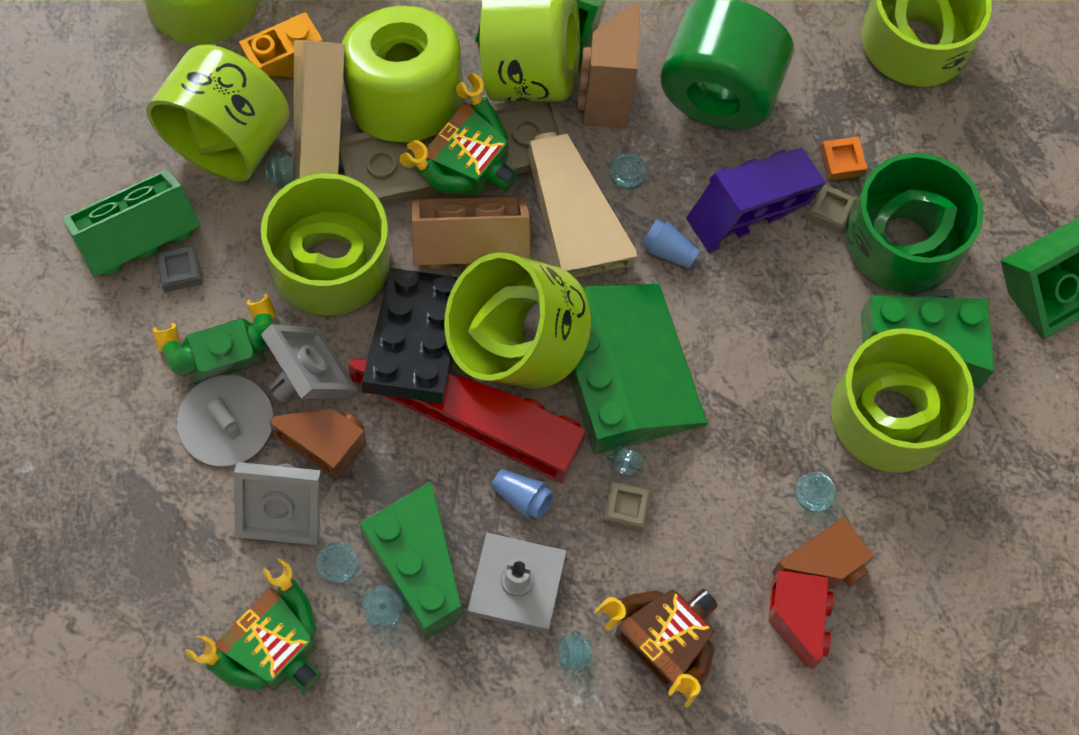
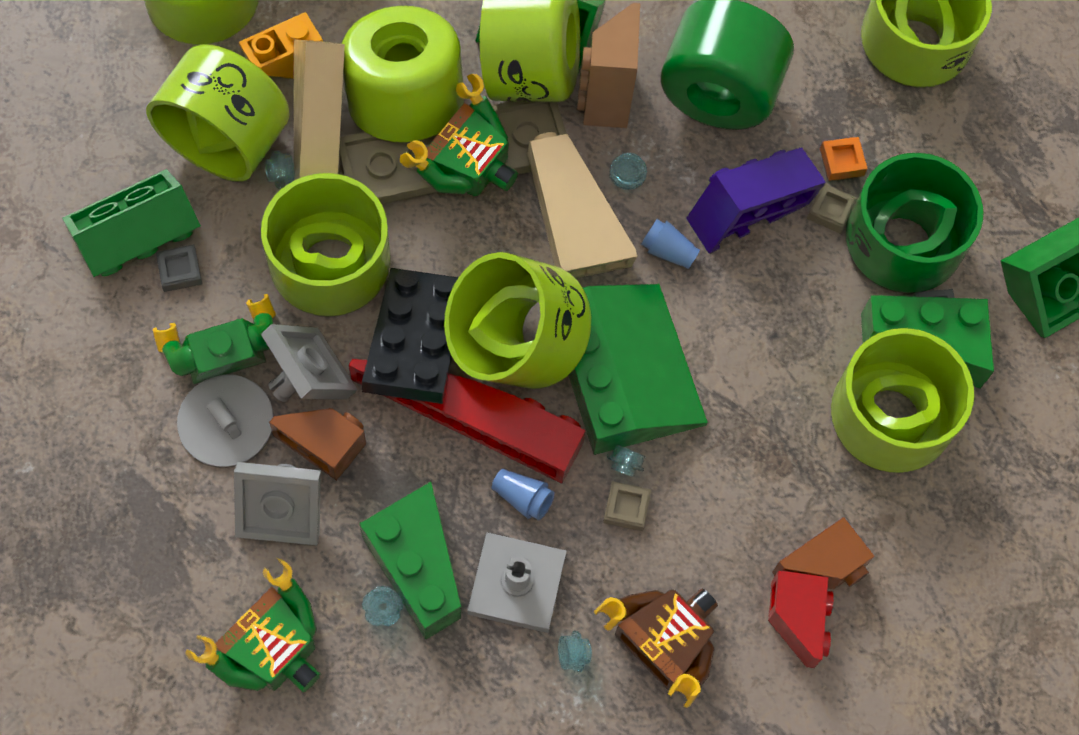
clear light blue plate [316,542,358,583] -> none
medium nougat slope [412,194,530,270] -> none
clear light blue plate [795,472,836,512] -> none

